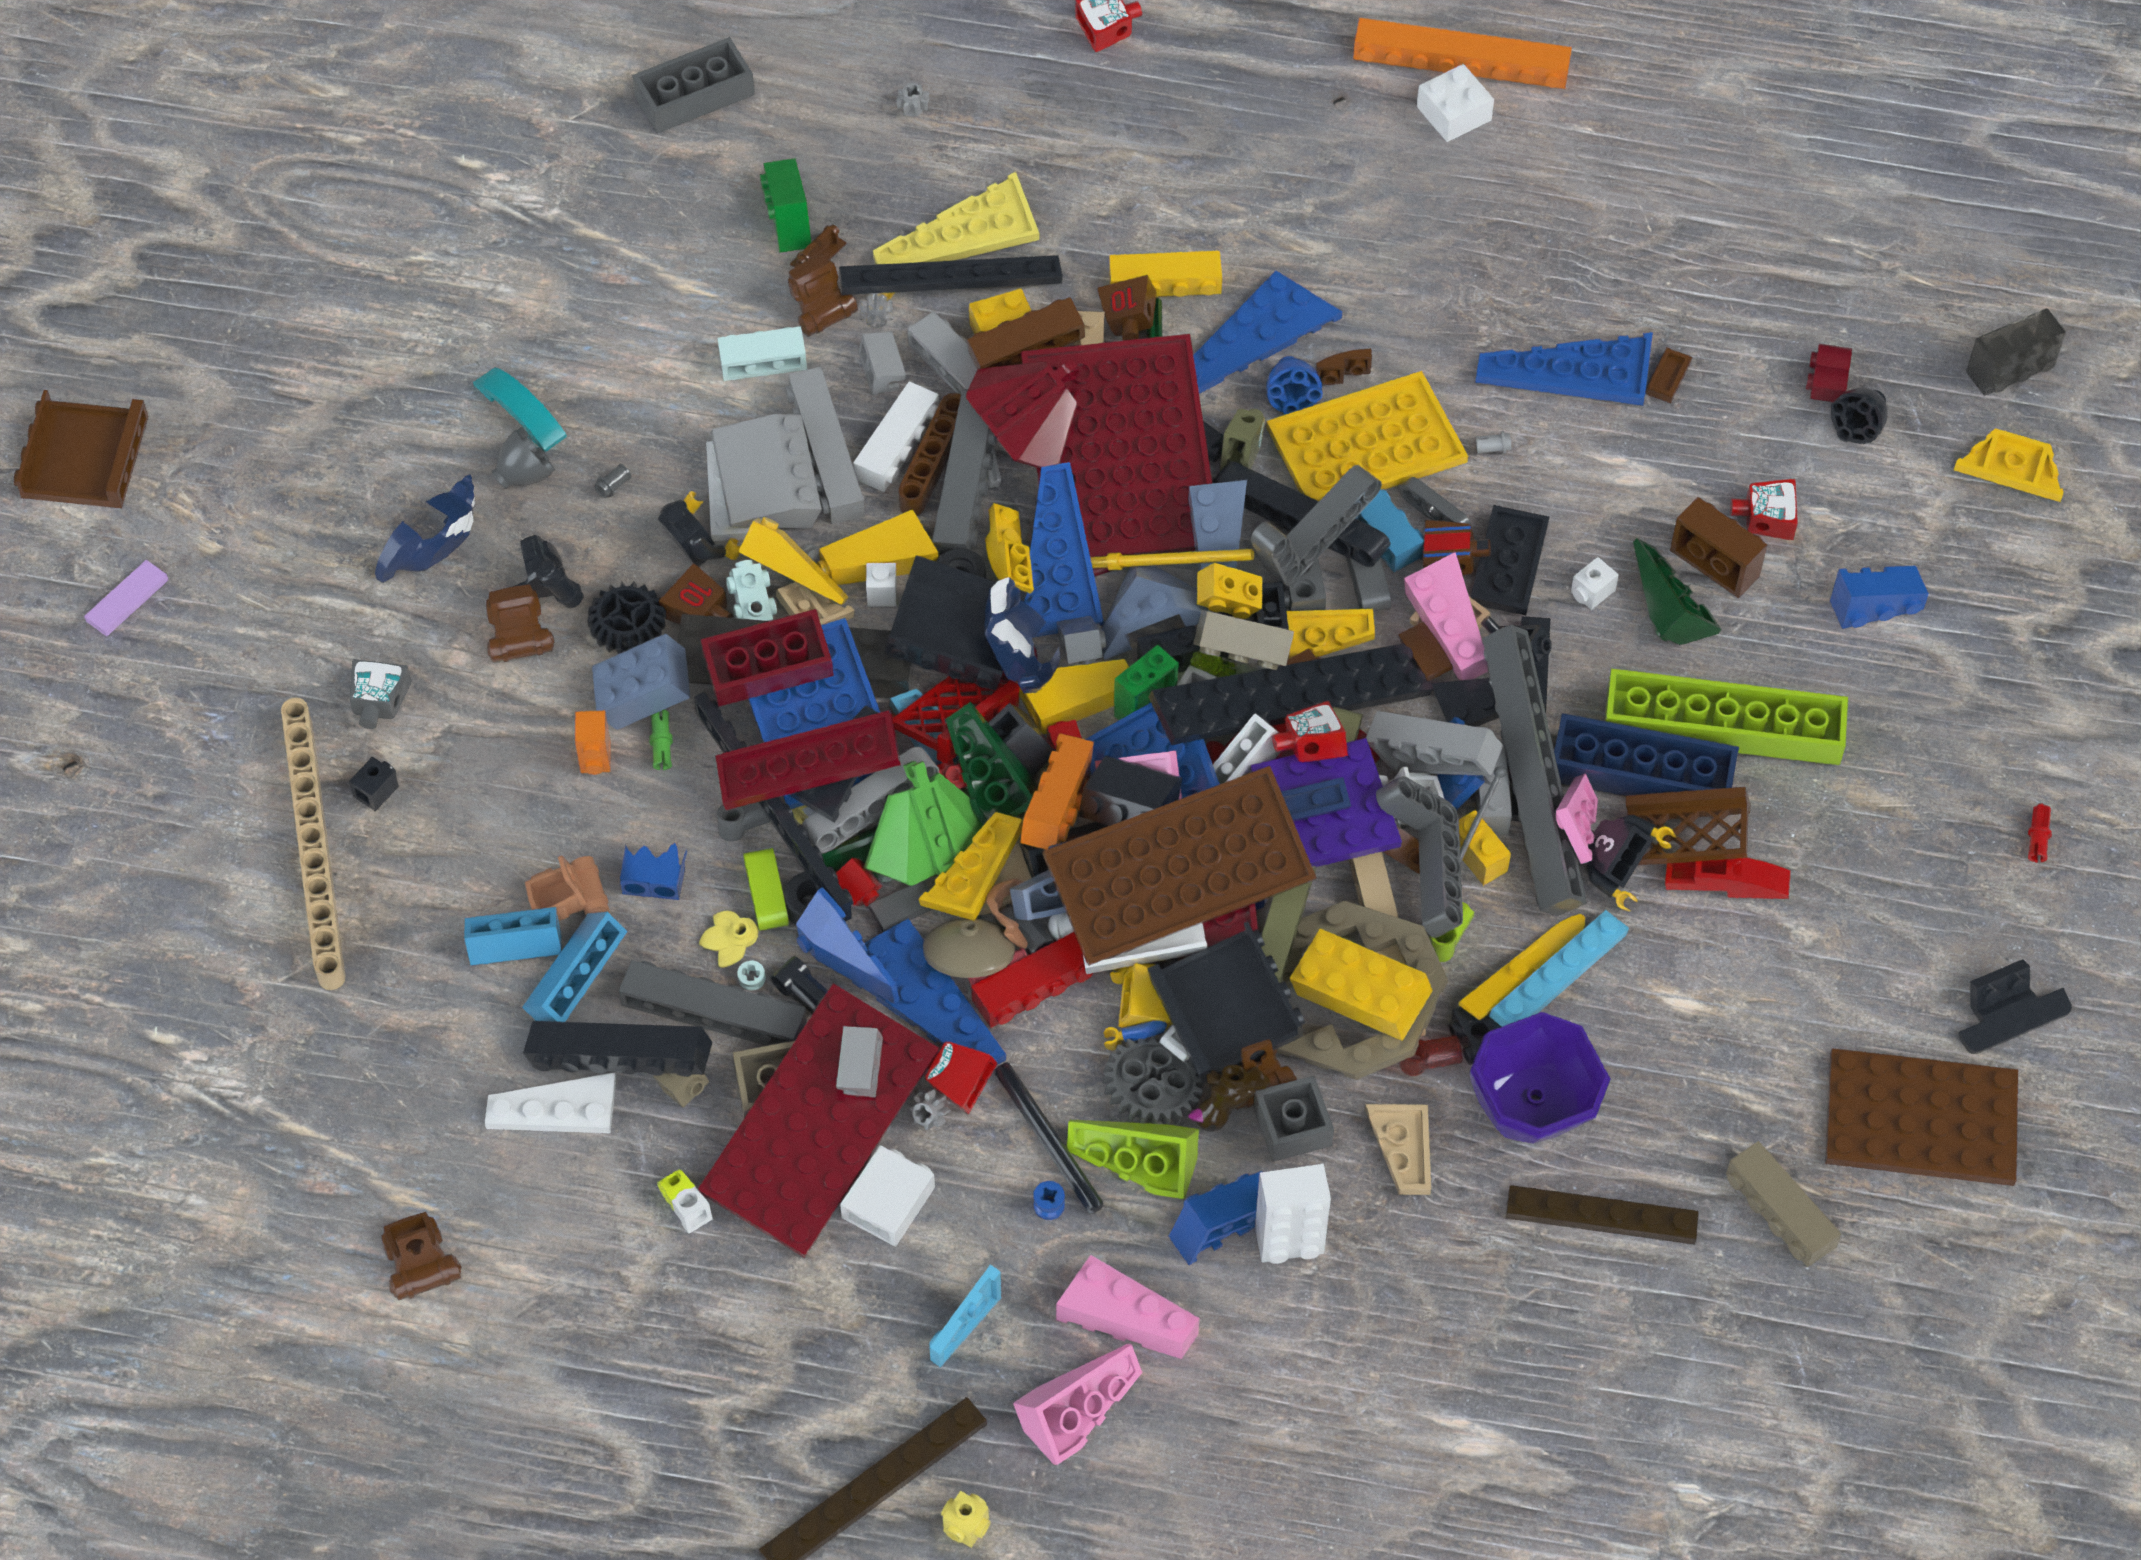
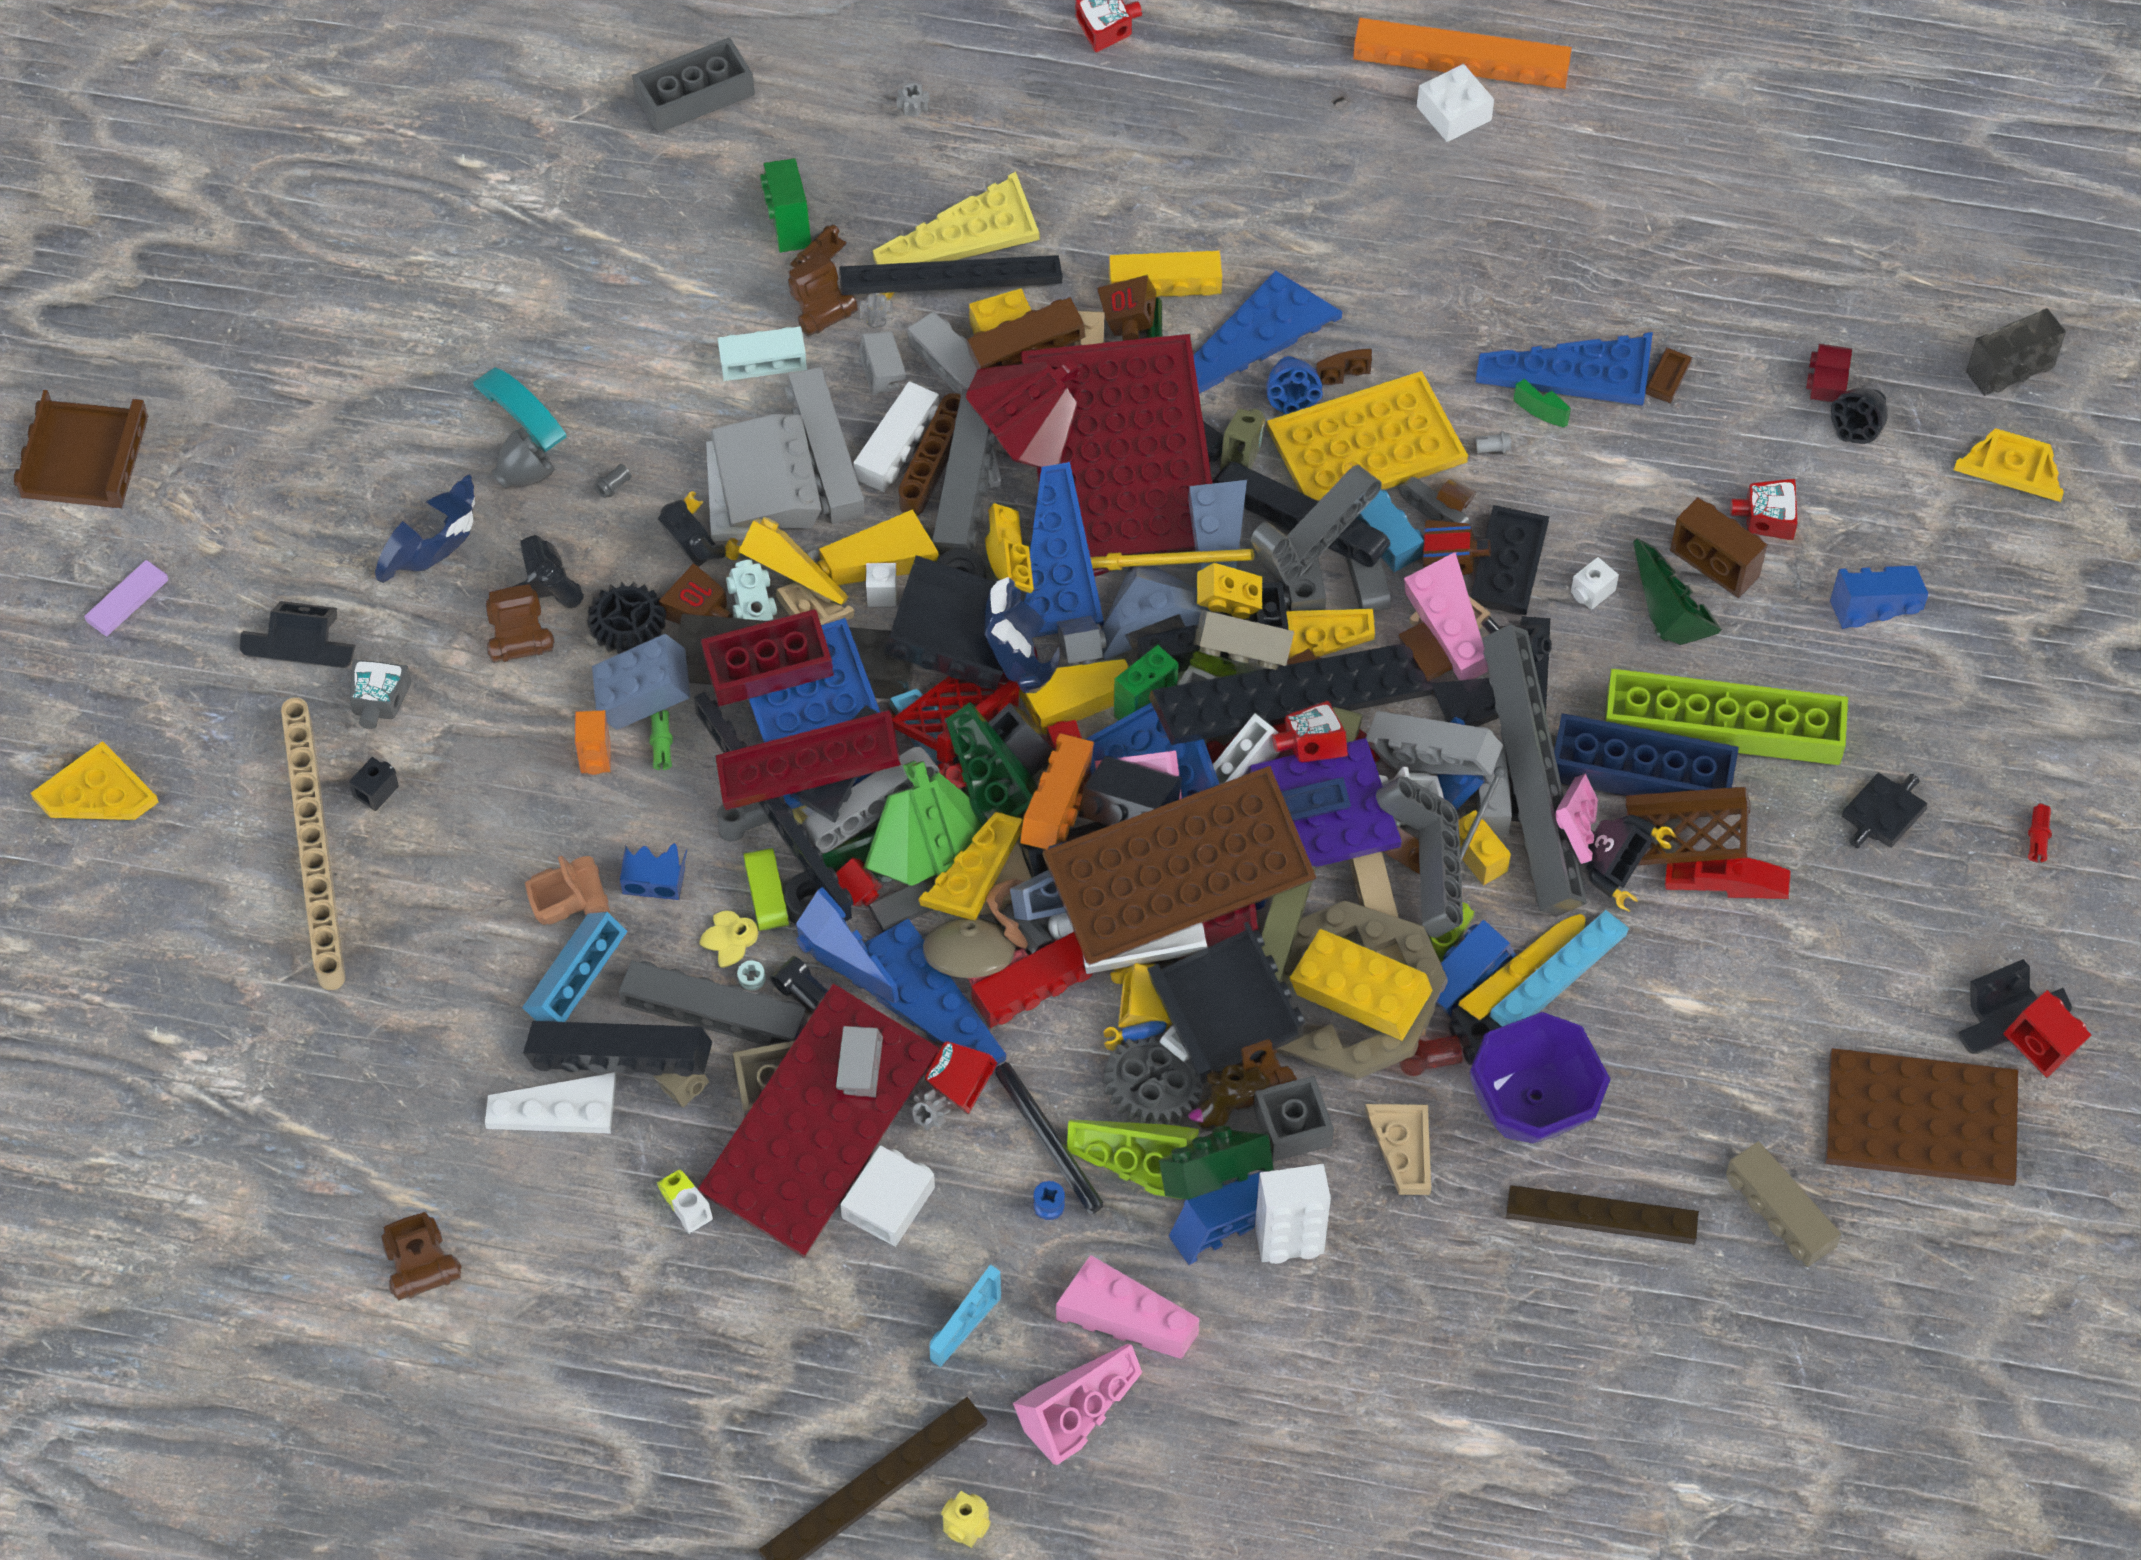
dark azure brick [464,907,562,966] -> none
none -> yellow plate [30,741,159,820]
none -> black plate [240,601,356,668]
none -> dark green wedge [1159,1126,1274,1200]
none -> reddish brown slope [1436,479,1477,512]
none -> blue wedge [1436,919,1516,1017]
none -> green slope [1514,378,1571,428]
none -> black plate [1842,772,1927,848]
none -> red brick [2003,990,2092,1078]

